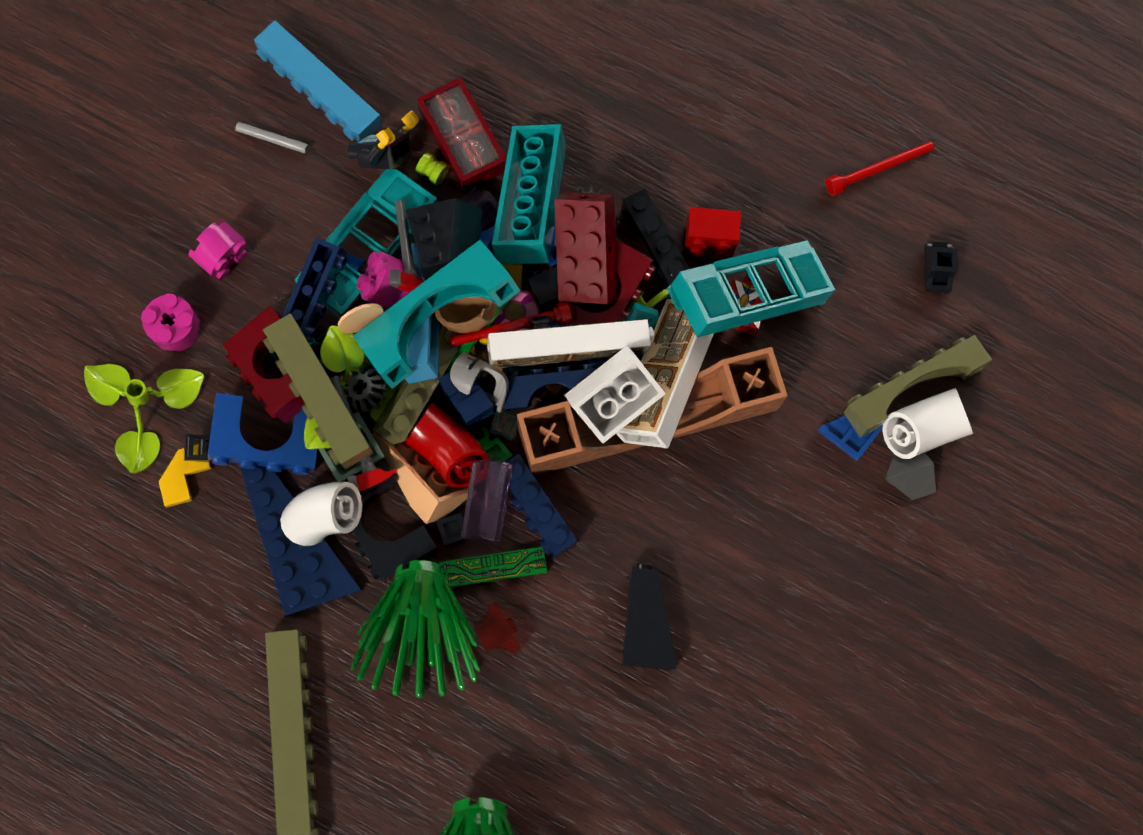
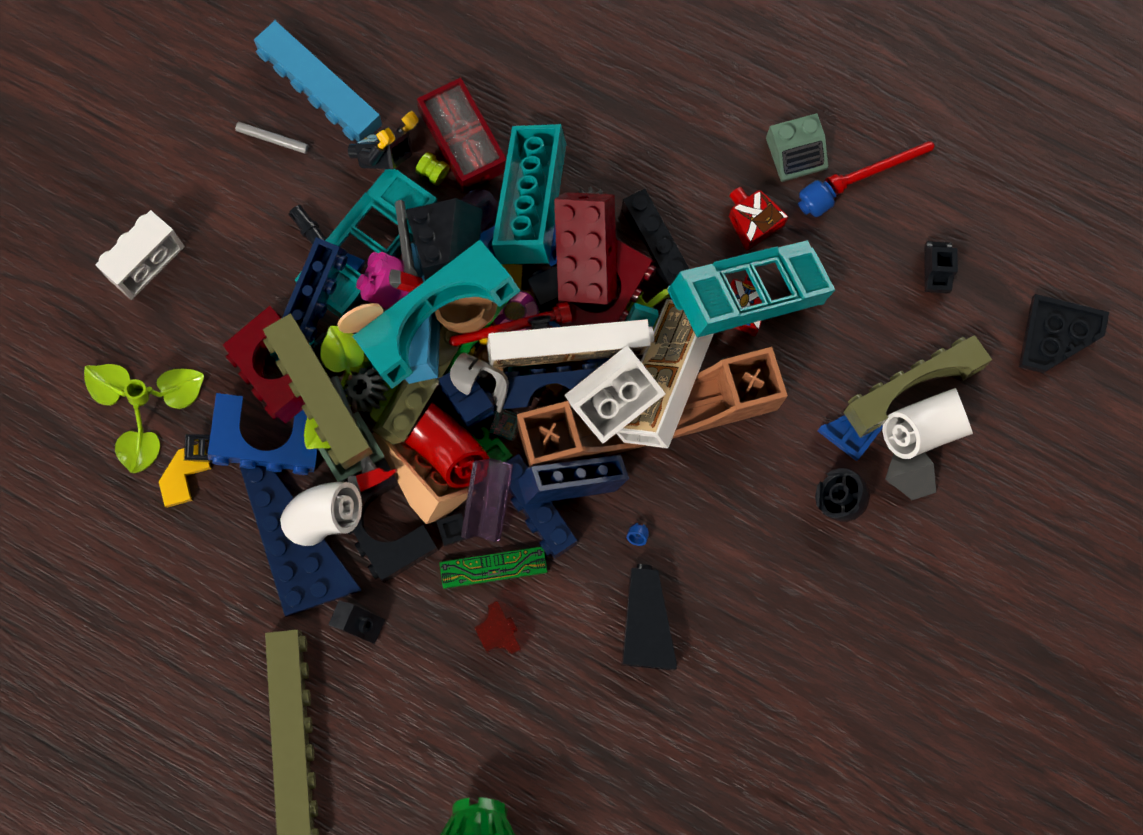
dark pink brick [141,293,200,352] -> none
dark pink brick [189,219,248,280] -> none
green plant [350,560,480,698] -> none
red brick [683,207,741,259] -> none
none -> white brick [95,210,185,300]
none -> black pin [288,205,327,245]
none -> black brick [328,600,385,644]
none -> dark blue brick [518,455,629,505]
none -> blue hinge [627,523,649,546]
none -> torso [729,187,788,251]
none -> sand green slope [766,113,828,182]
none -> blue head [798,180,836,217]
none -> black cylinder [815,468,870,522]
none -> black plate [1019,294,1109,373]

